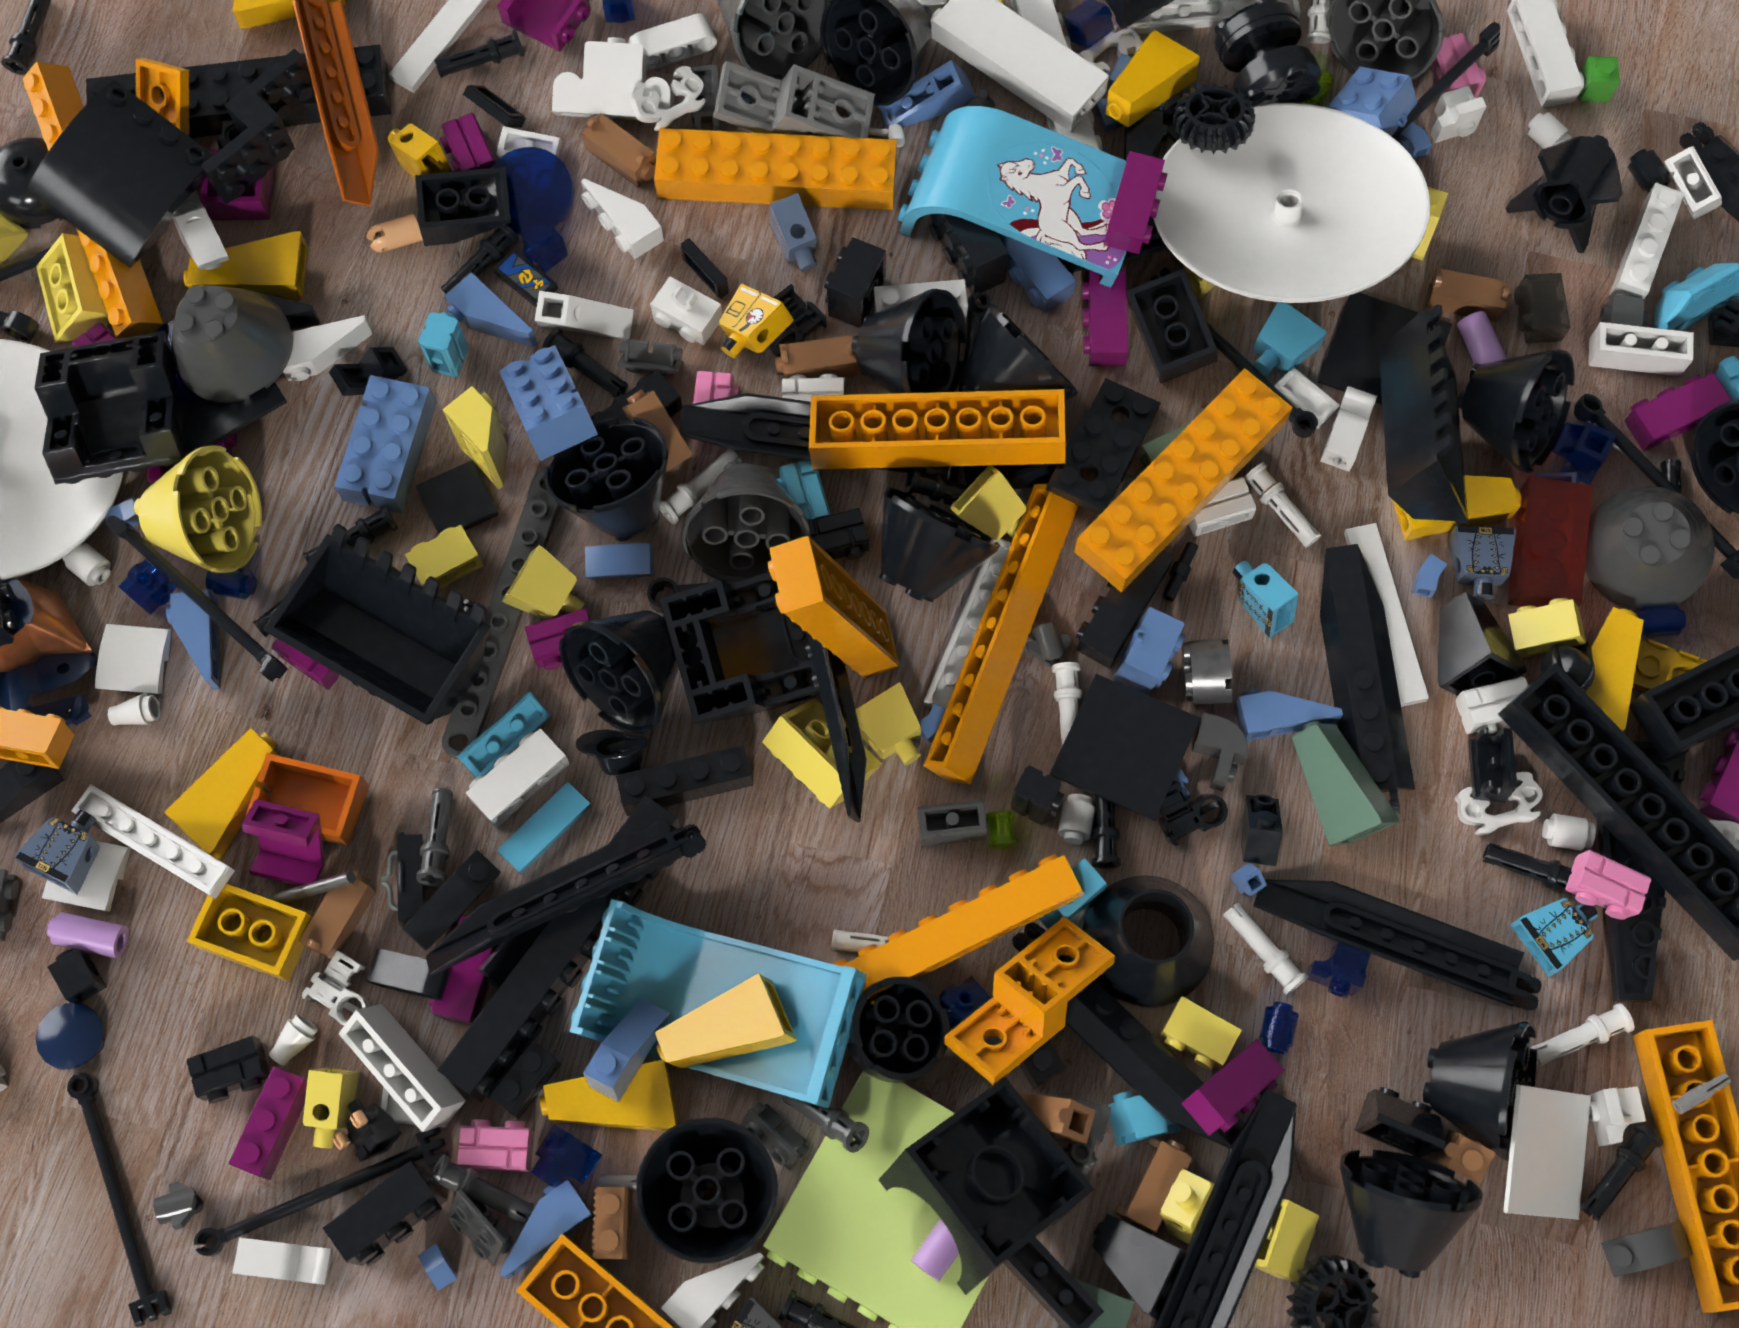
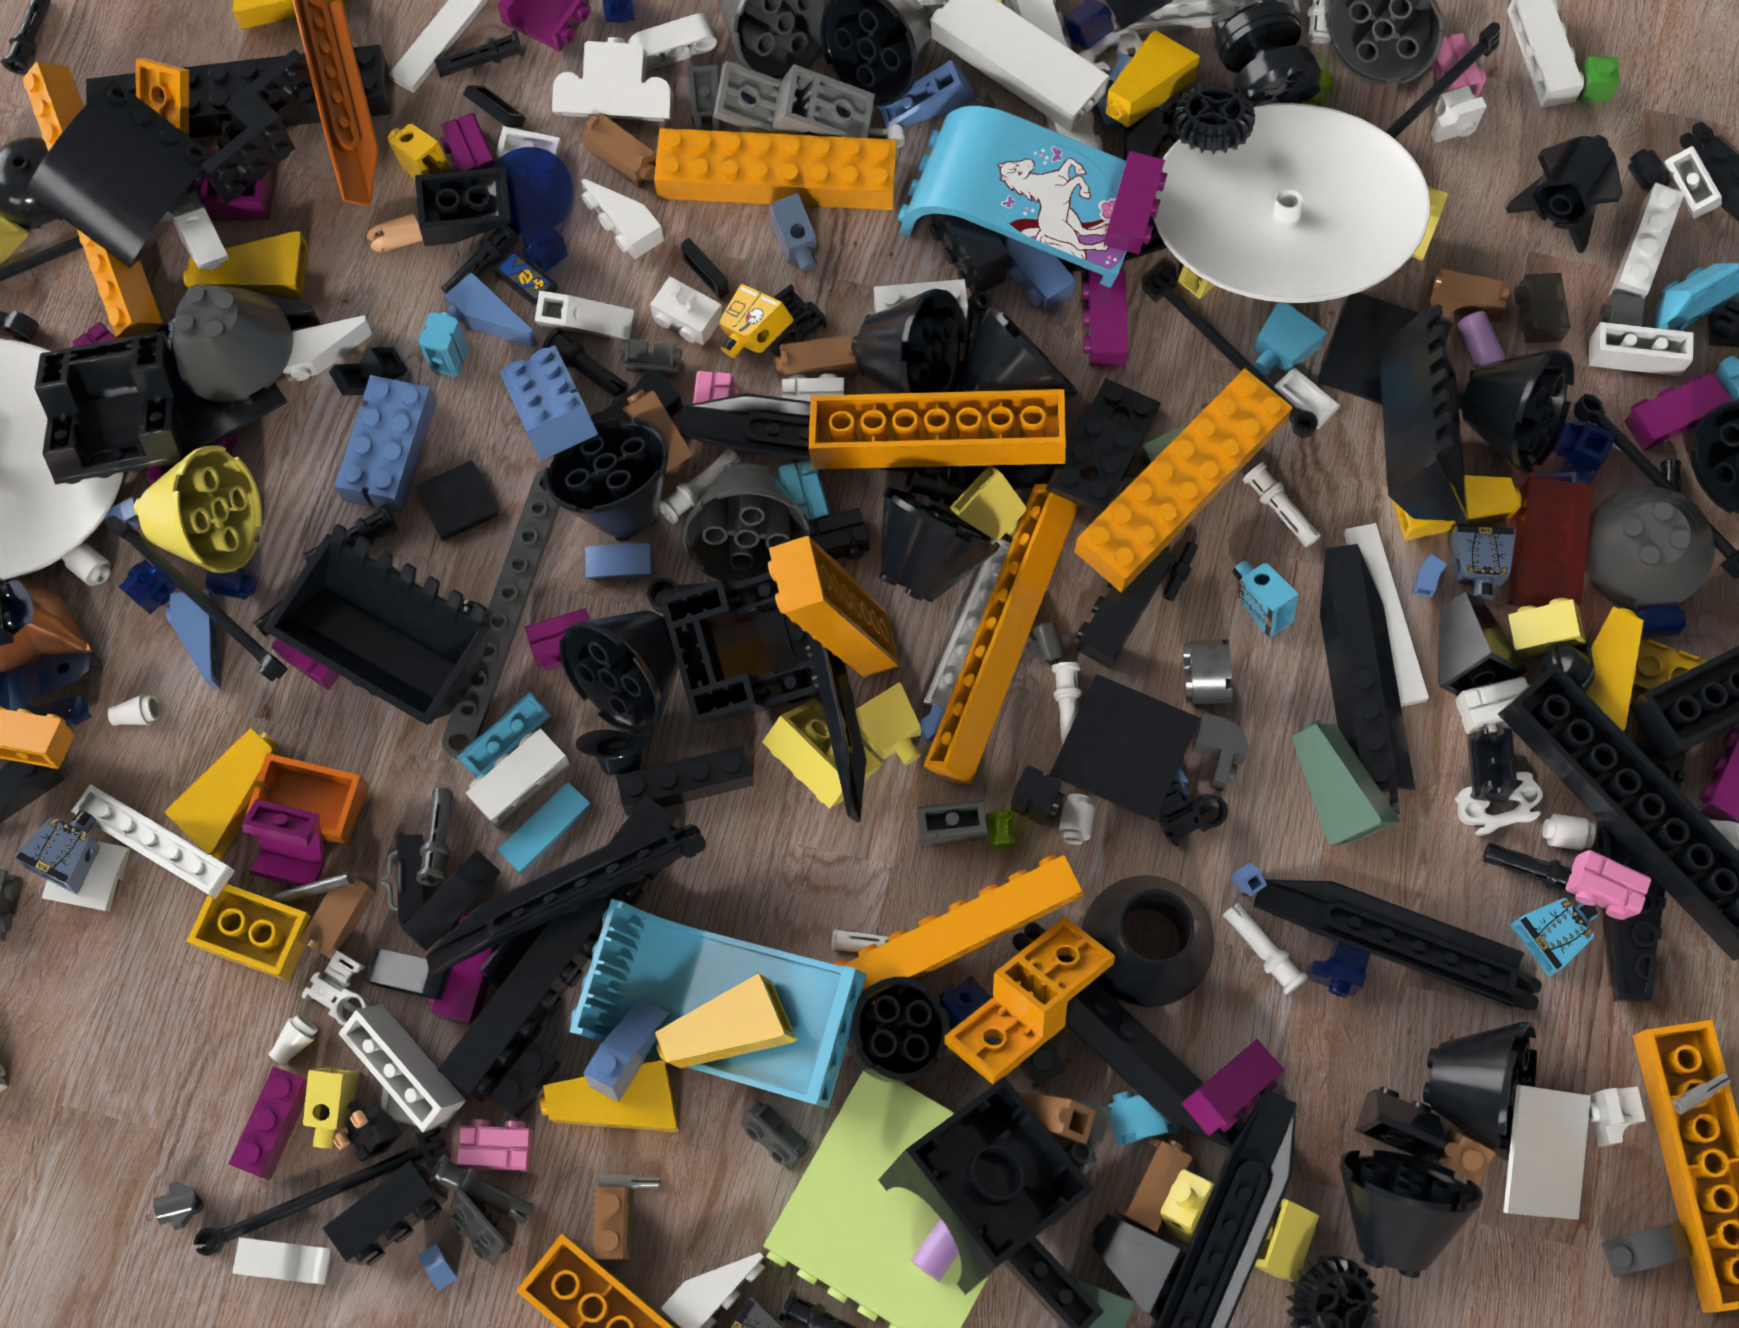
light yellow slope [36,233,110,344] -> none
dark blue dish [36,1002,105,1070] -> none
lavender brick [47,912,129,958] -> none
black brick [47,948,107,1004] -> none
black hinge [67,1072,172,1328] -> none
white slope [95,624,171,694] -> none
black brick [186,1035,270,1104] -> none
light yellow brick [405,525,484,590] -> none
light yellow slope [442,386,508,490] -> none
medium blue slope [500,1179,595,1279] -> none
light yellow torso [502,545,585,620] -> none
clear blue brick [531,1124,602,1186] -> none
white helmet [630,66,706,131] -> none
black cone [636,1117,778,1263] -> none
dark grey pin [782,1095,869,1153] -> none
black brick [824,237,886,328] -> none
medium azure torso [1039,858,1108,929] -> none
black pin [1091,795,1121,869] -> none
medium blue brick [1112,607,1186,695] -> none
black brick [1126,268,1218,384] -> none
light yellow brick [1159,996,1242,1070] -> none
white brick [1188,477,1256,537] -> none
medium blue slope [1234,689,1343,741] -> none
black slope [1241,794,1283,866] -> none
clear blue brick [1259,1002,1299,1054] -> none
white piece [1320,386,1377,471] -> none
medium blue brick [1328,66,1417,136] -> none
medium blue piece [1397,122,1432,159] -> none
white brick [1527,112,1572,149] -> none
white pin [1530,1003,1635,1067] -> none
black pin [1580,1124,1663,1221] -> none

